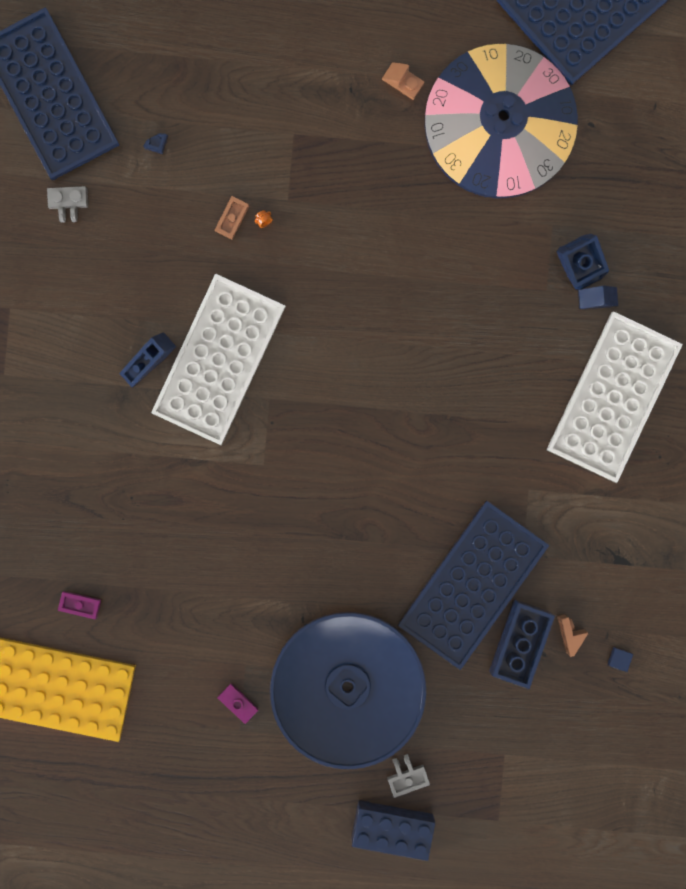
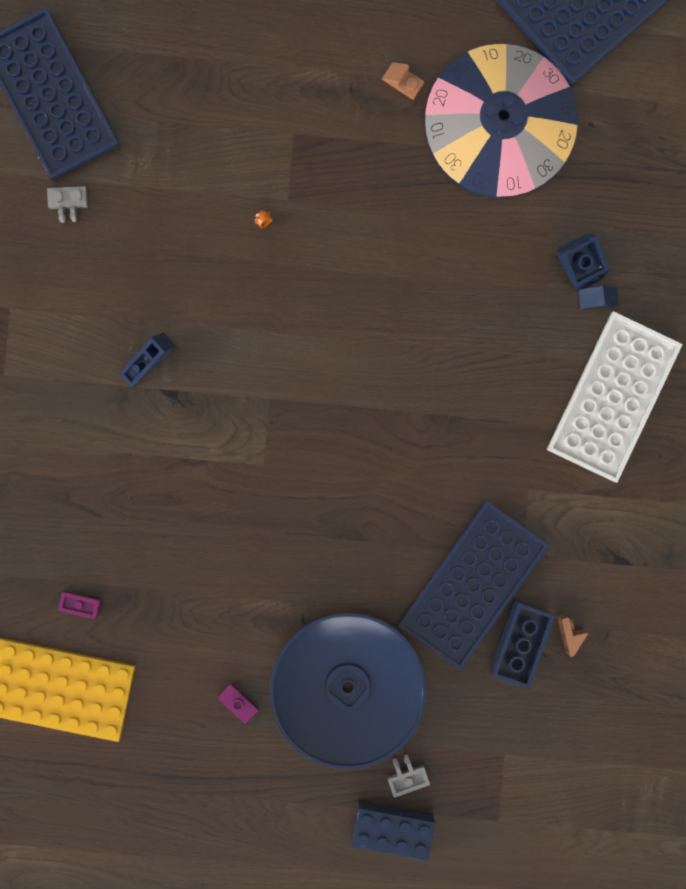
dark blue tile [143,133,168,154] -> none
white plate [151,274,285,445] -> none
nougat plate [215,196,249,240] -> none
dark blue tile [607,647,633,672] -> none

